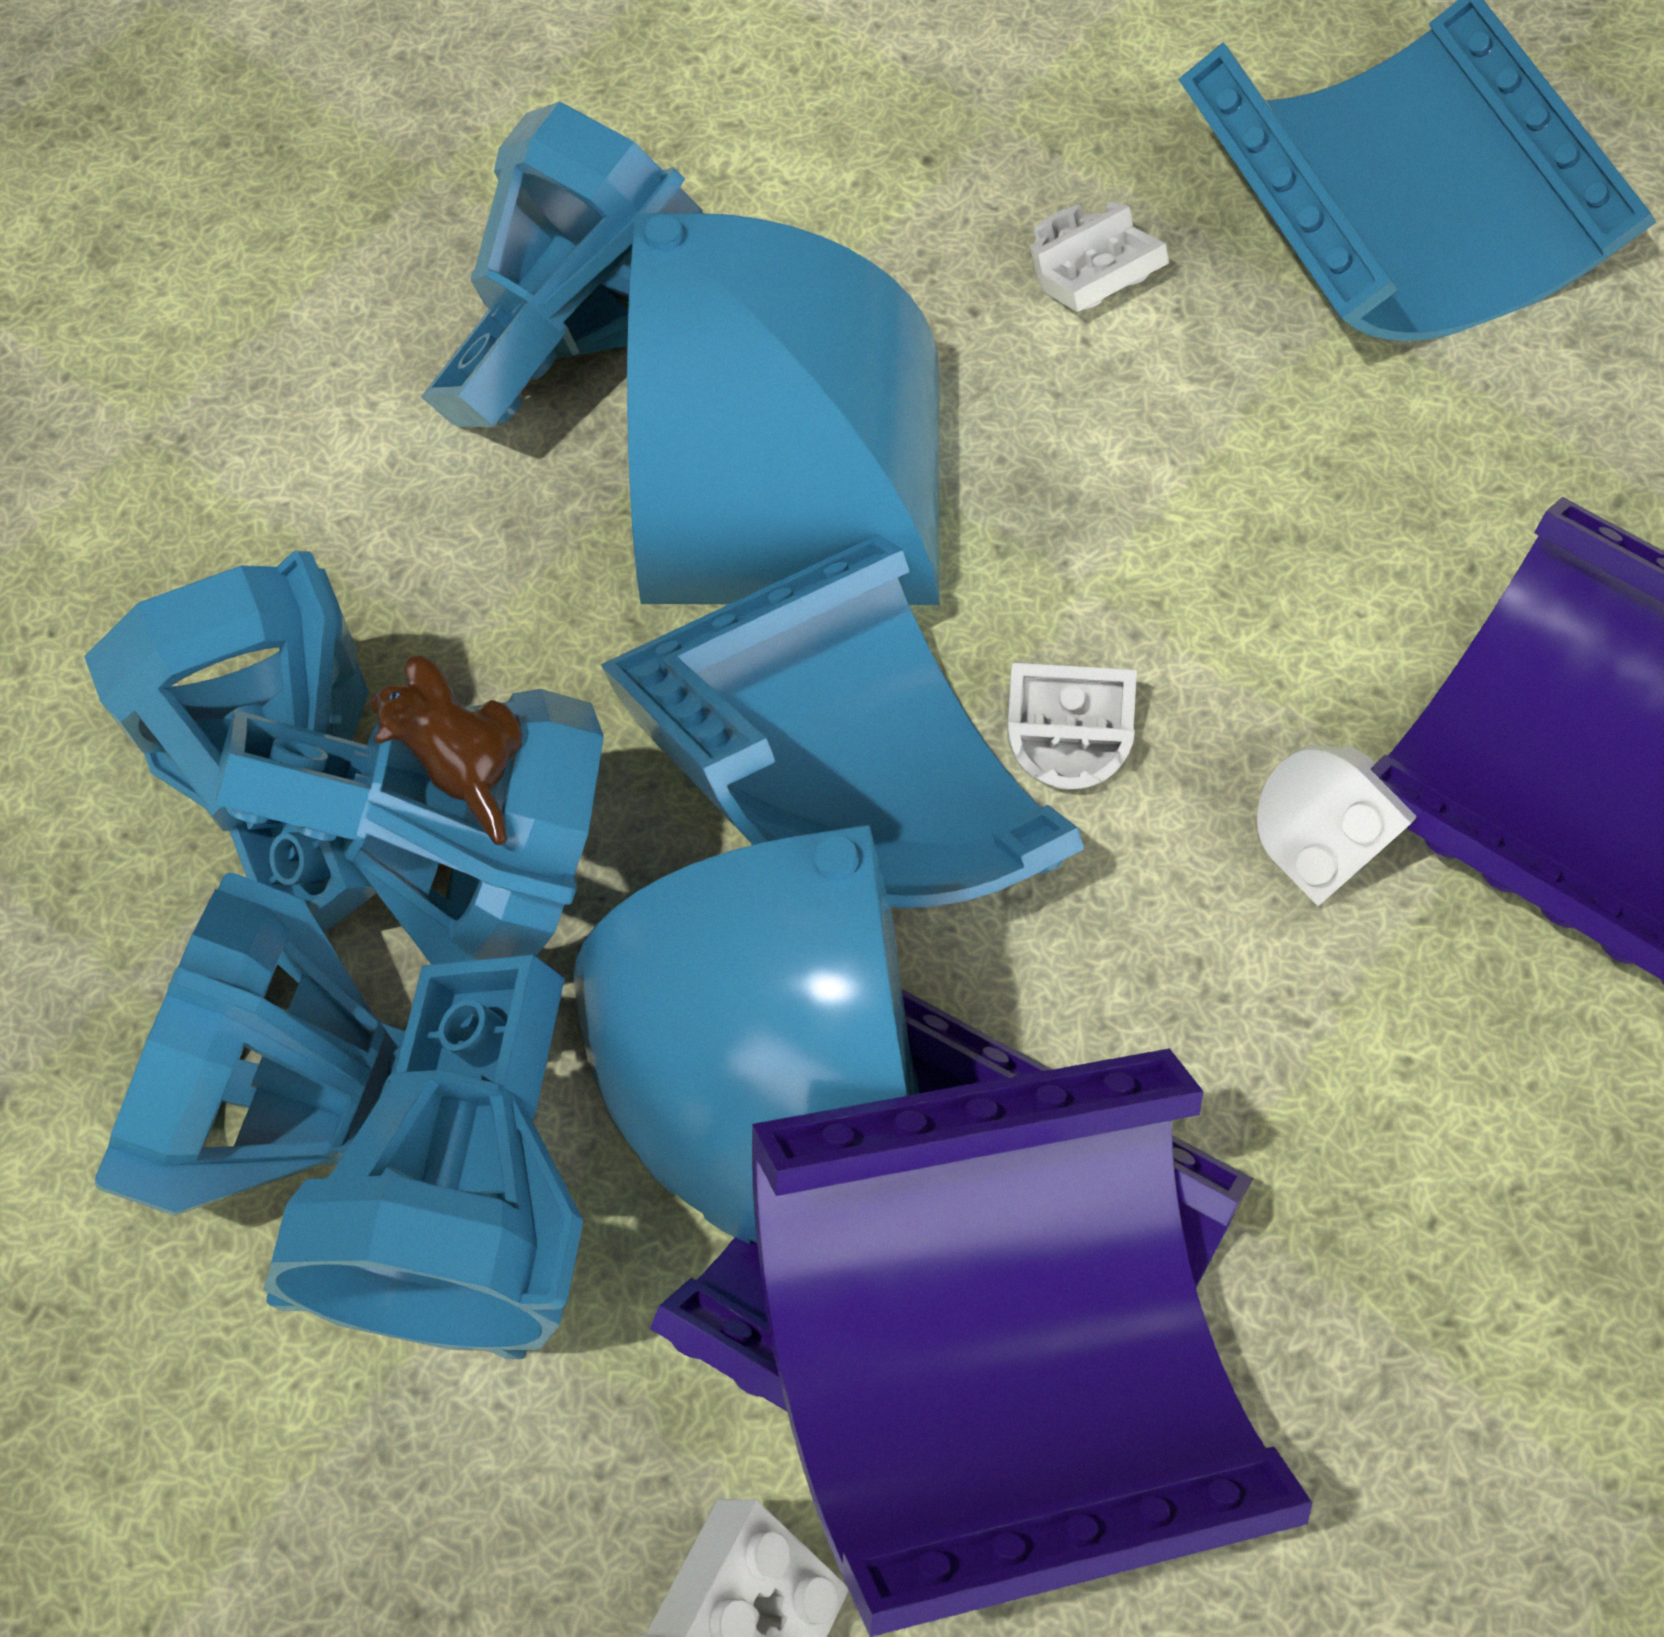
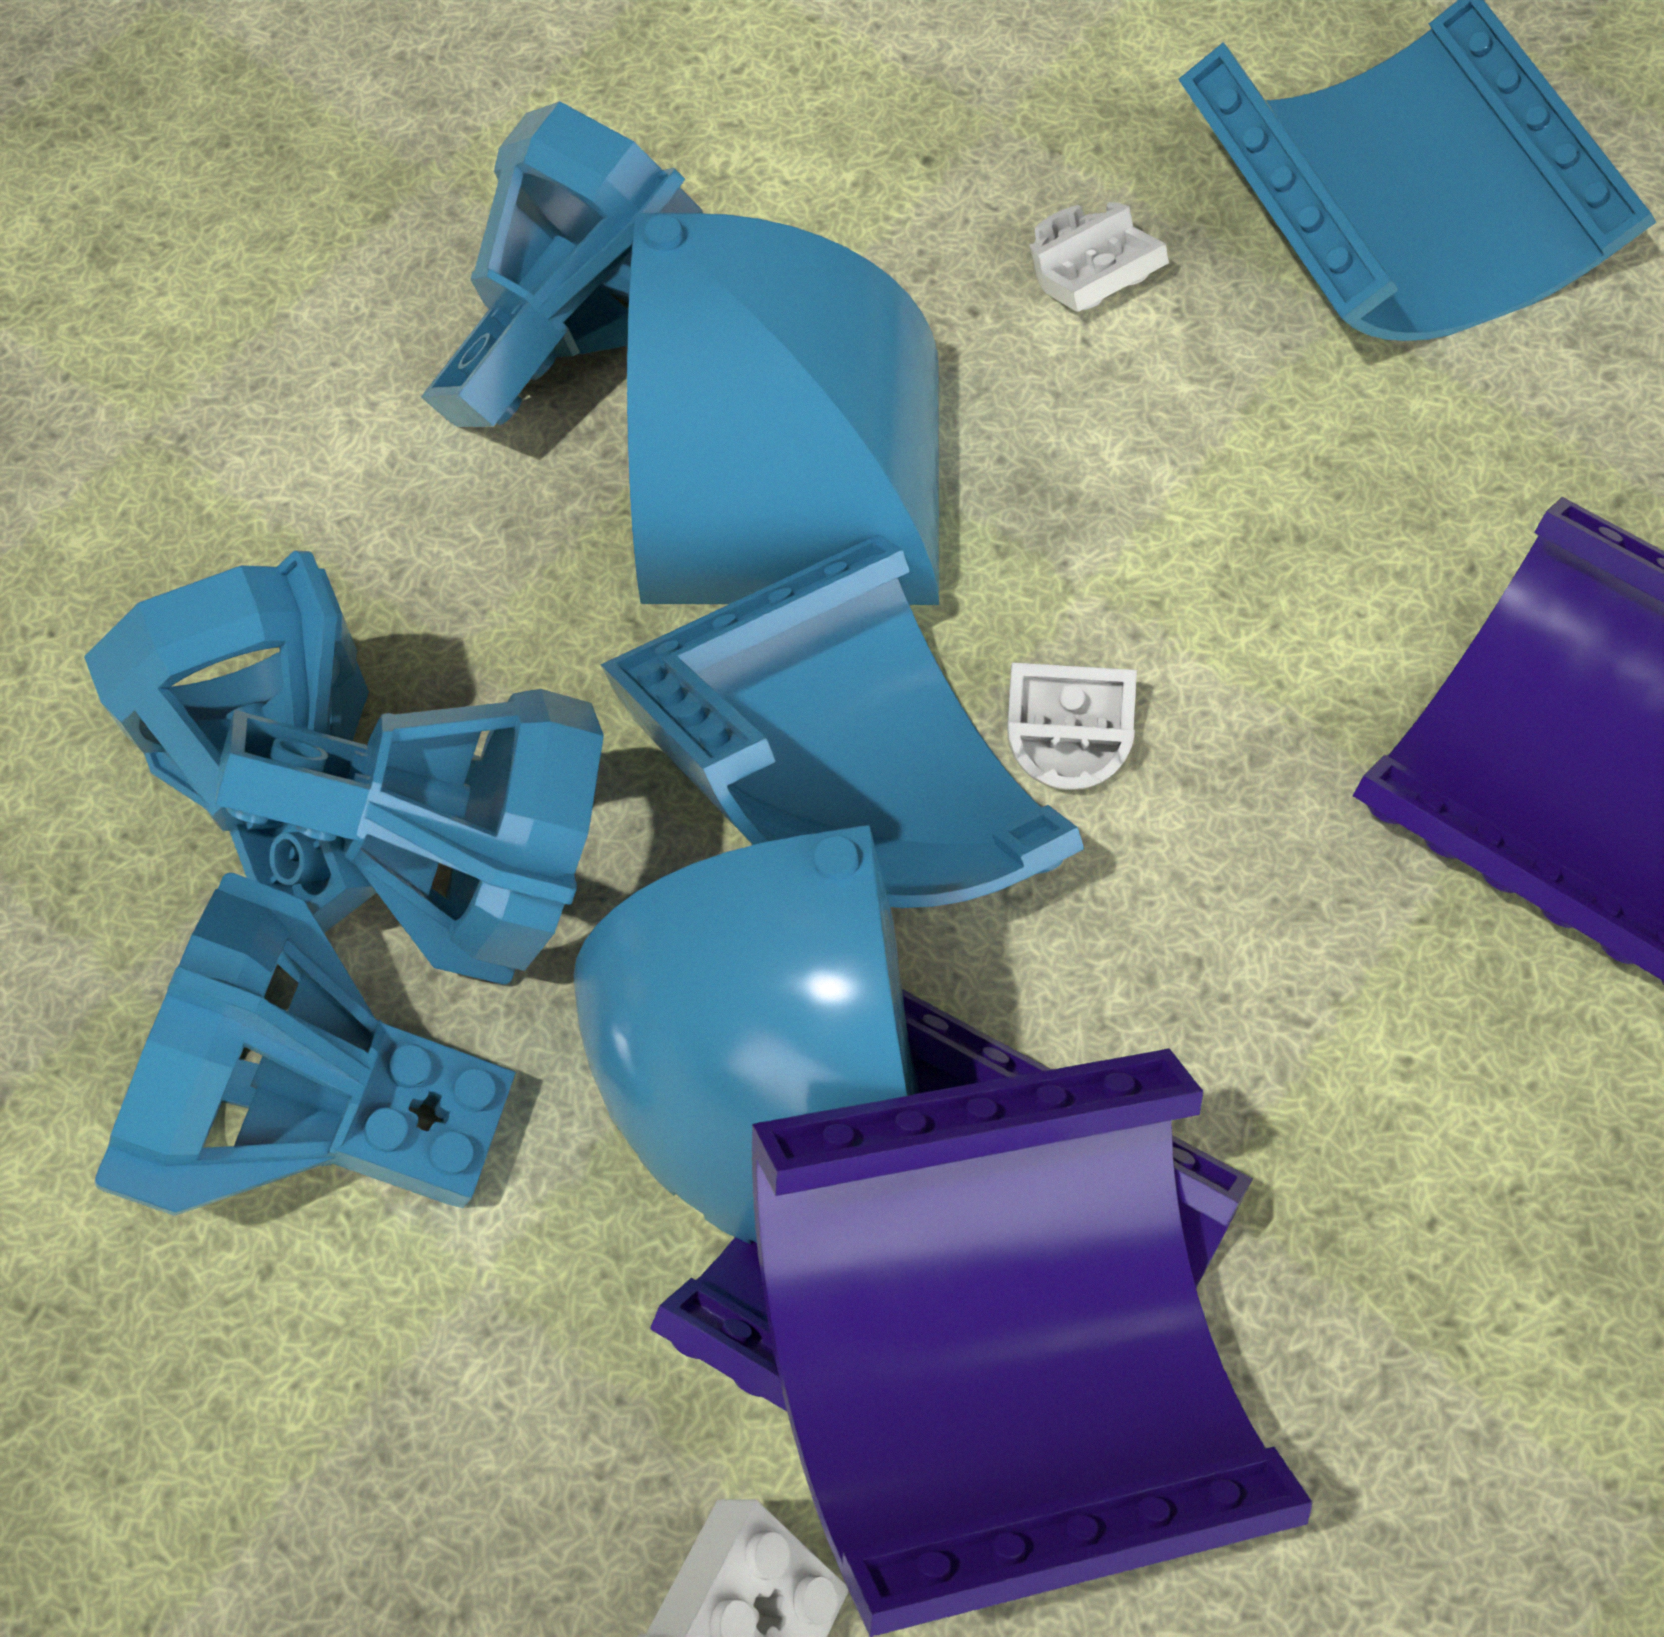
dark azure plate [263,955,584,1359] -> none
reddish brown animal [371,655,523,845] -> none
white slope [1257,744,1417,906] -> none

